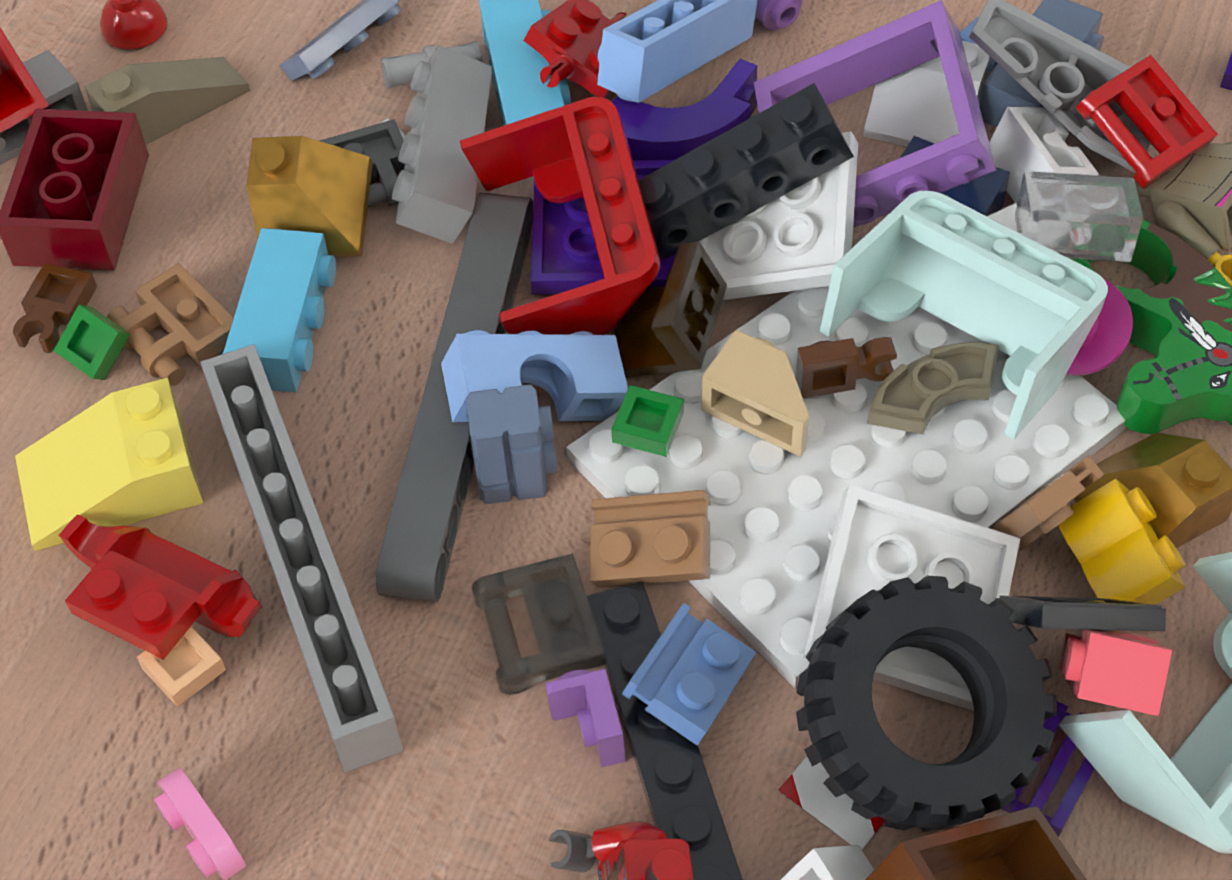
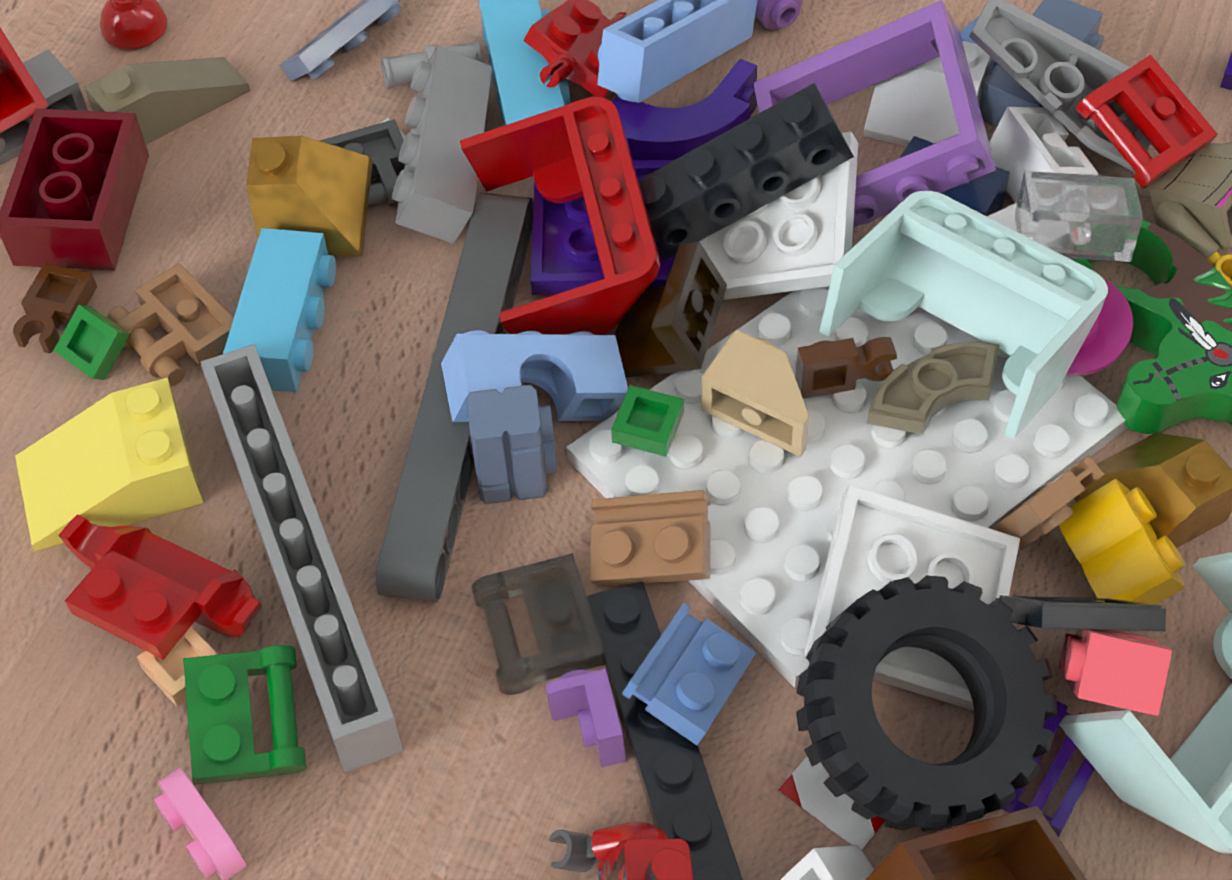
none -> green plate [183,645,307,785]

